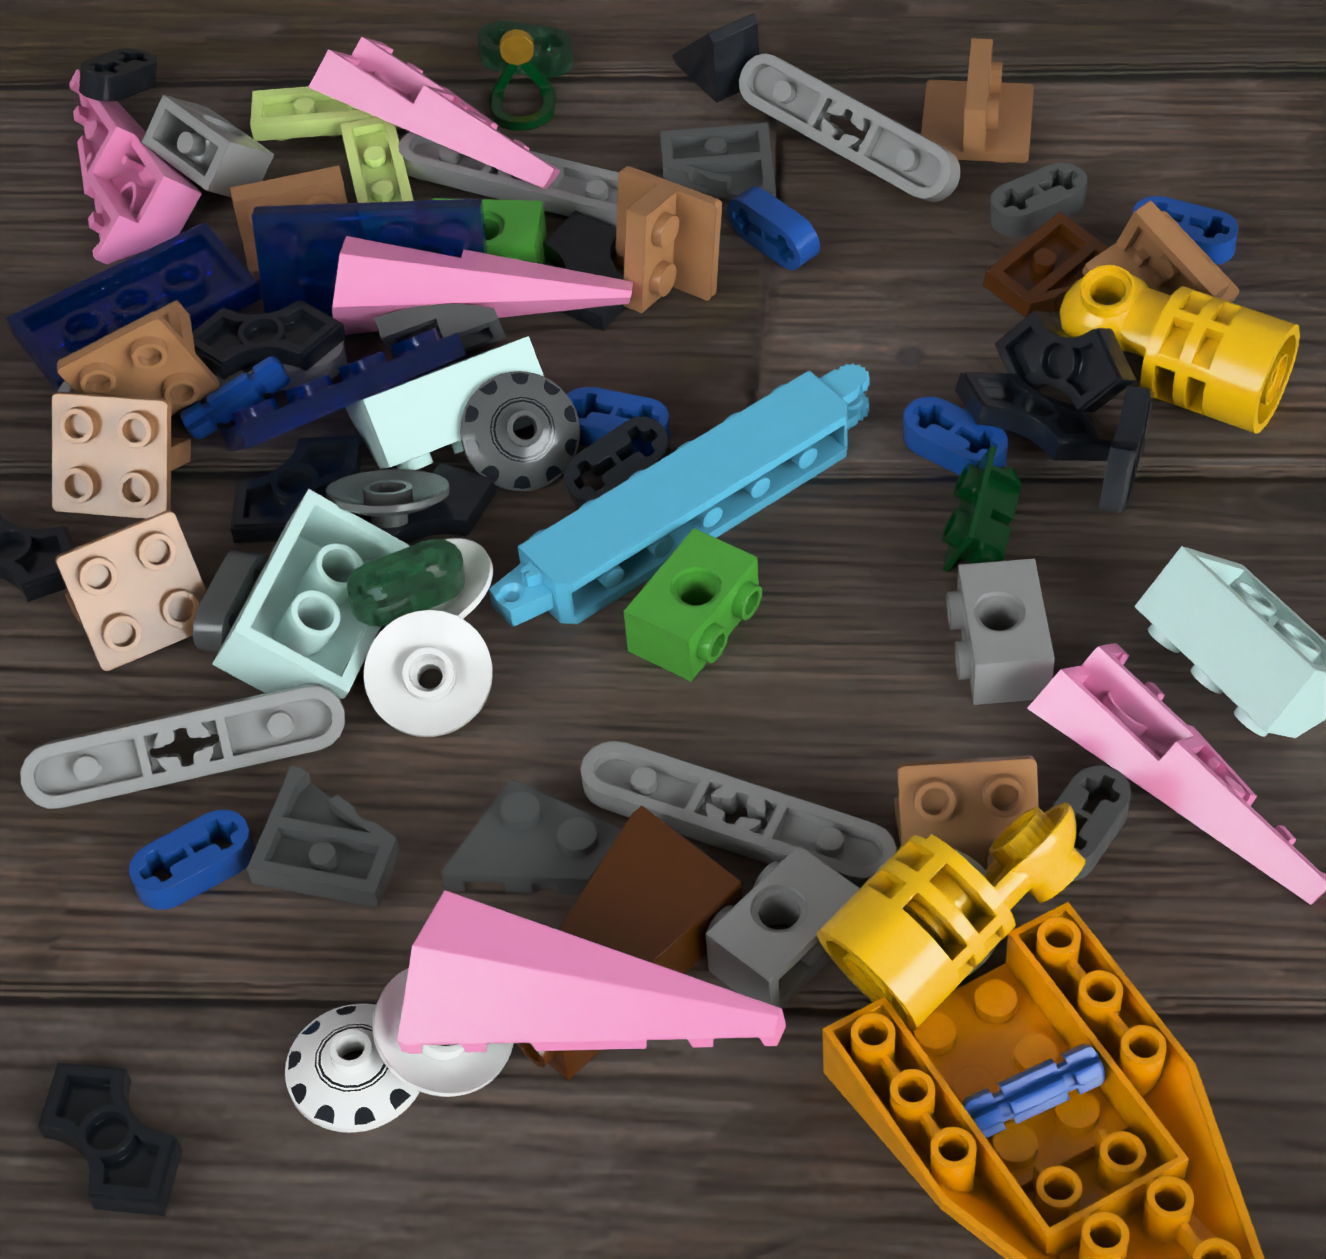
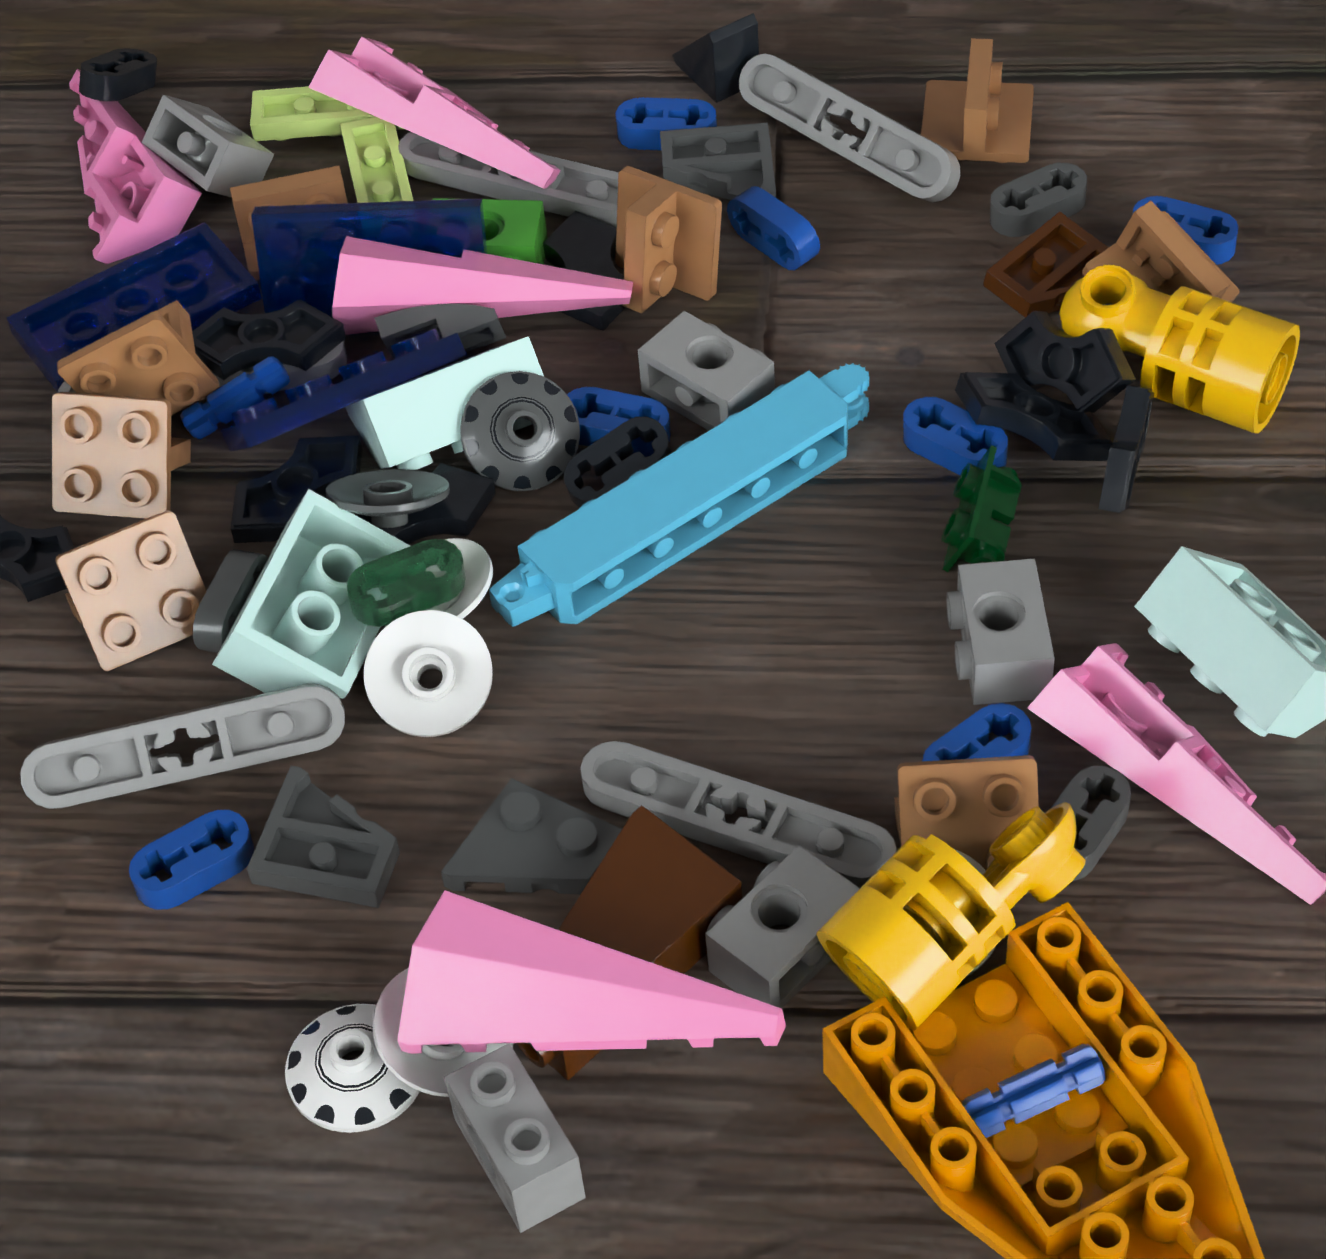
black tile [38,1063,183,1216] -> none
clear green beam [477,21,574,77] -> none
dark green piece [489,29,556,131] -> none
bright green brick [623,528,762,682] -> none
none -> light grey brick [444,1043,586,1233]
none -> blue beam [615,97,717,150]
none -> light grey brick [638,311,775,431]
none -> blue beam [922,703,1031,762]

